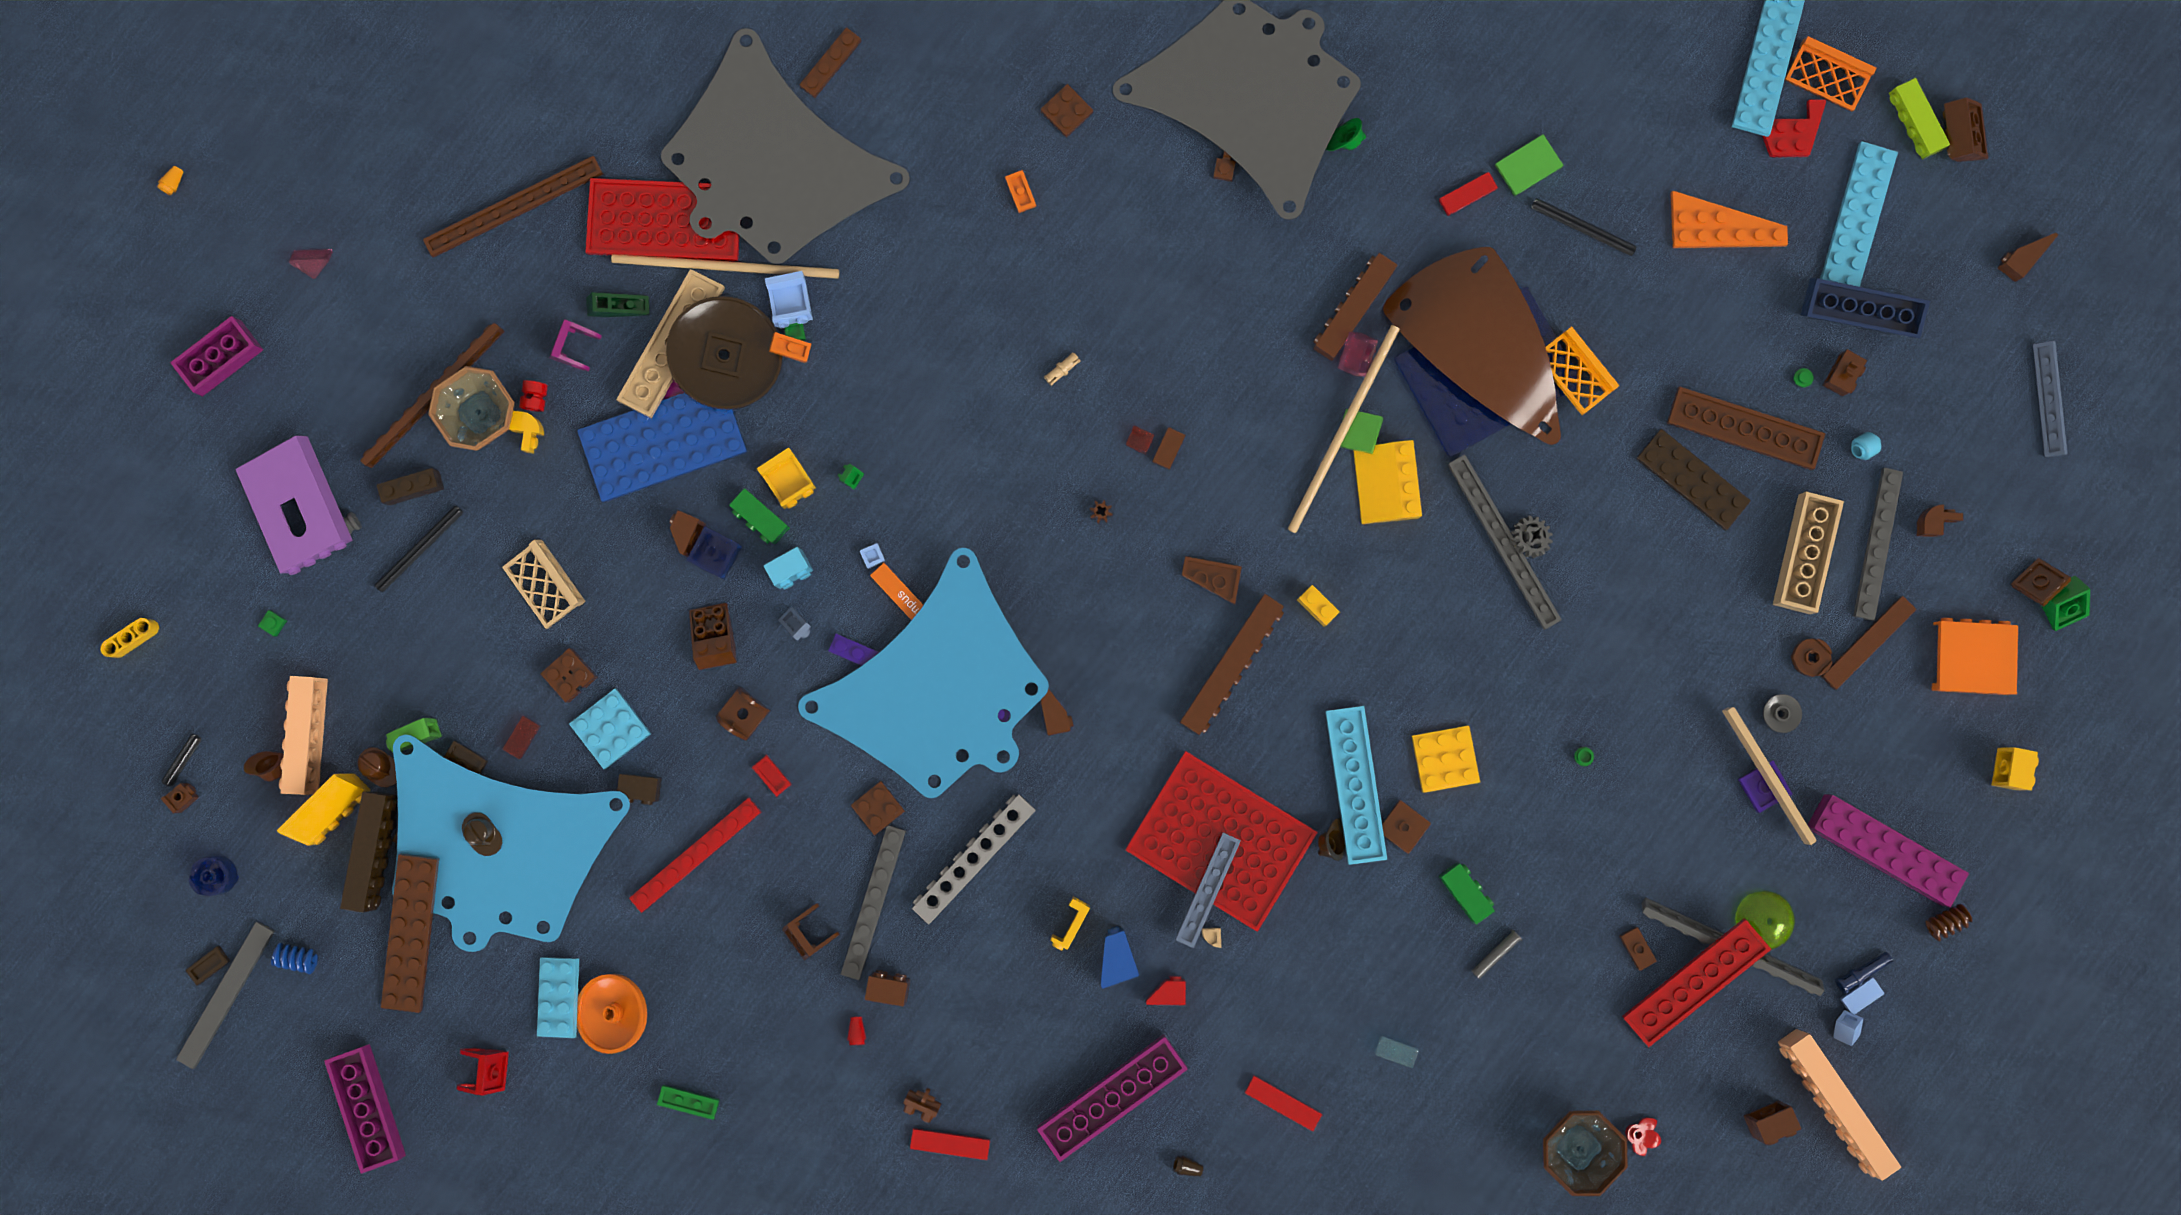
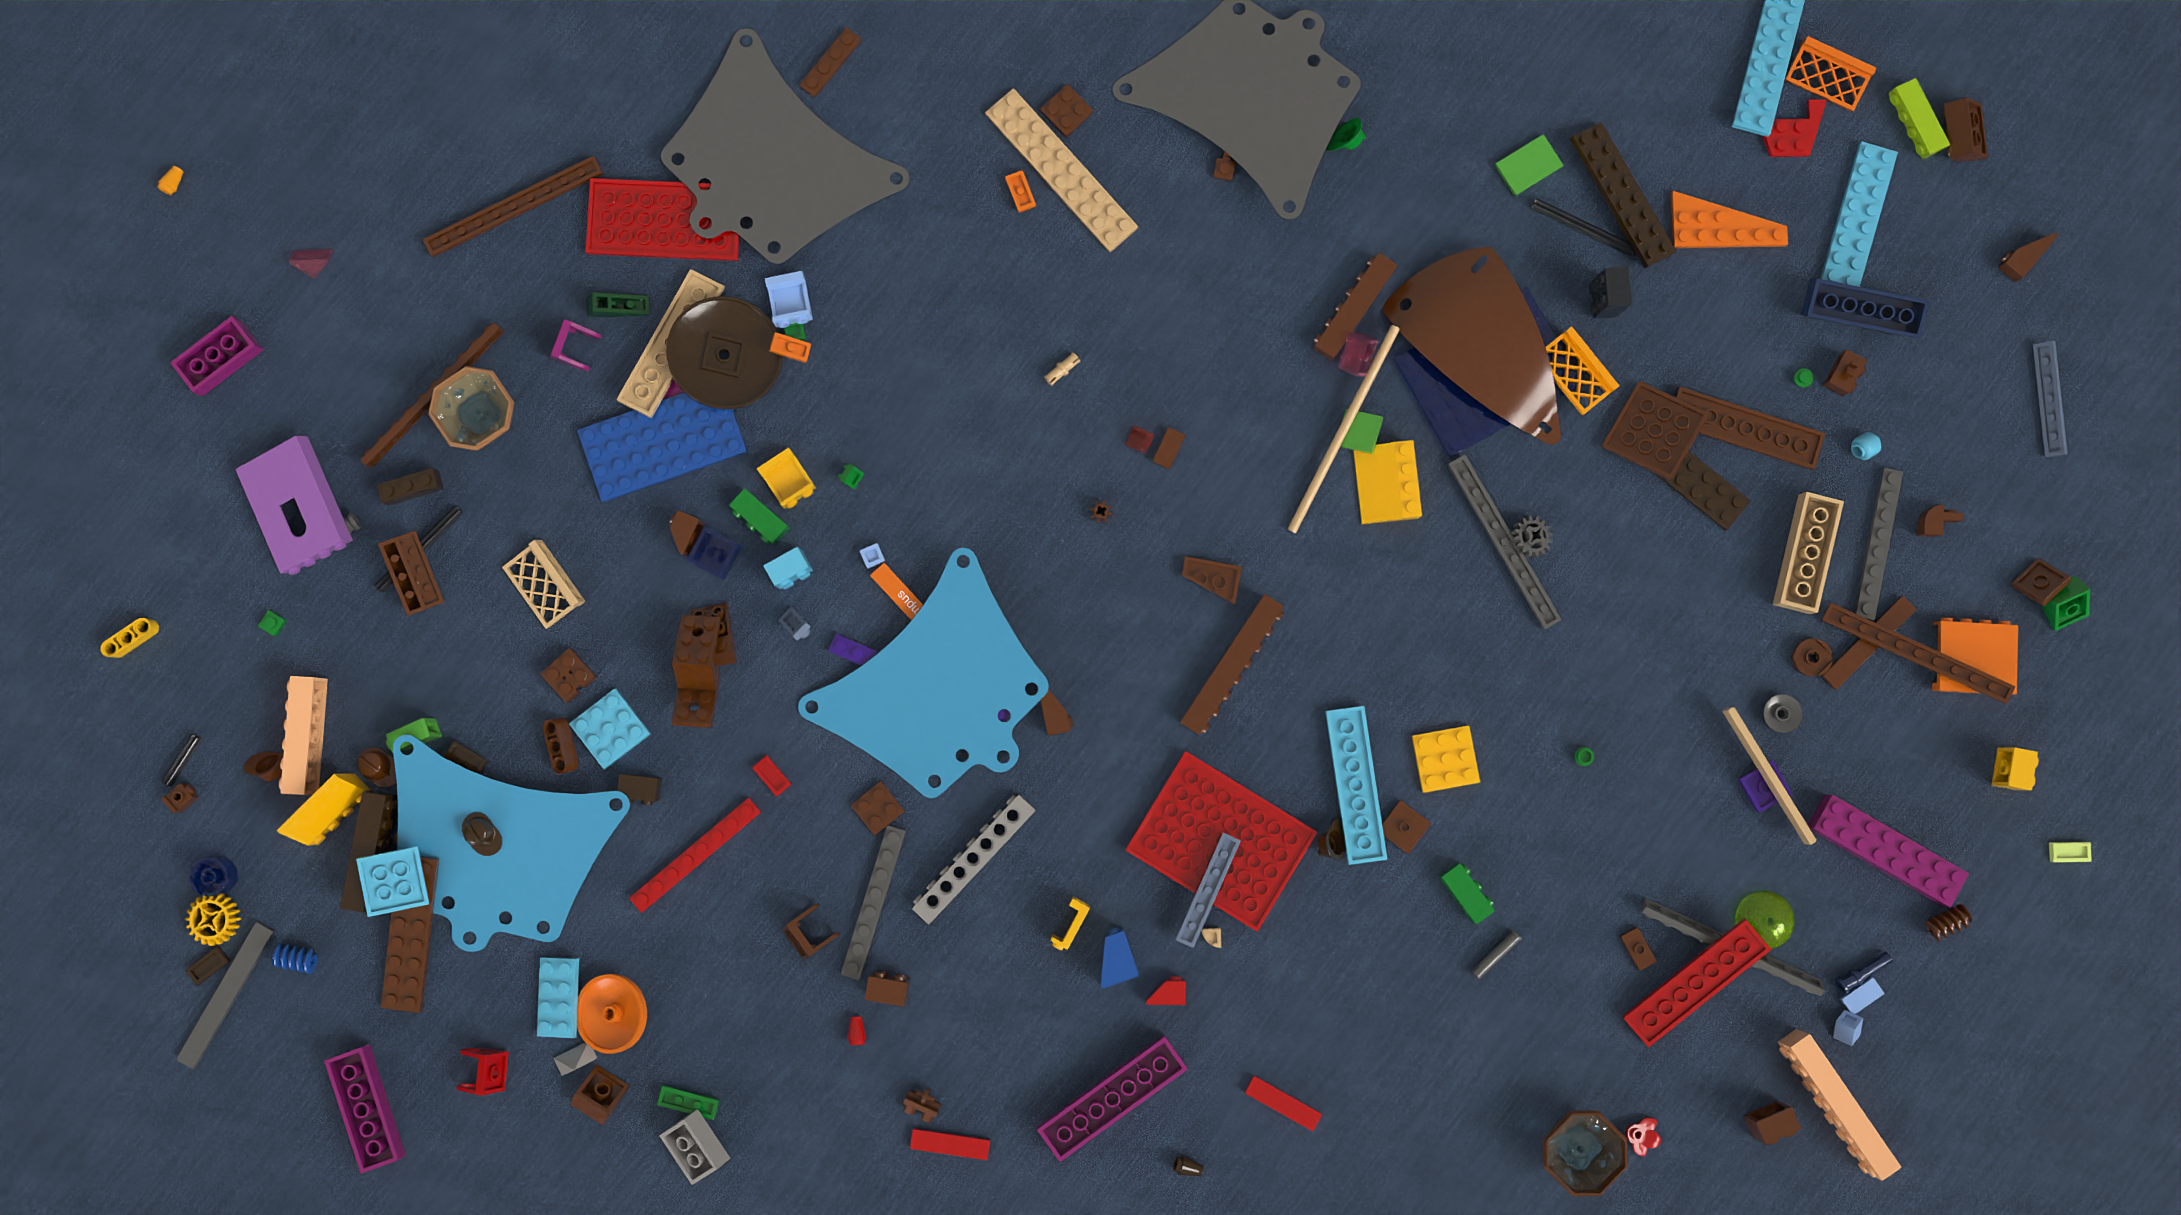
clear red plate [502,716,541,759] -> none
yellow brick [509,411,544,454] -> none
red wheel [519,380,548,412] -> none
tan piece [611,254,839,279] -> none
reddish brown hose [716,687,771,741] -> none
yellow brick [1297,585,1340,627] -> none
clear light blue plate [1375,1036,1419,1068] -> none
red tile [1439,172,1498,216] -> none
none -> yellow gear [185,892,241,946]
none -> medium azure plate [356,846,429,917]
none -> reddish brown brick [378,531,444,616]
none -> reddish brown beam [543,717,579,774]
none -> light grey slope [554,1042,598,1076]
none -> reddish brown slope [570,1065,629,1125]
none -> light grey brick [659,1109,730,1185]
none -> reddish brown bracket [672,615,721,728]
none -> tan plate [985,88,1138,253]
none -> dark brown plate [1570,122,1677,269]
none -> black brick [1589,266,1632,319]
none -> reddish brown plate [1602,381,1709,481]
none -> reddish brown plate [1821,603,2016,704]
none -> yellowish green tile [2049,842,2092,862]

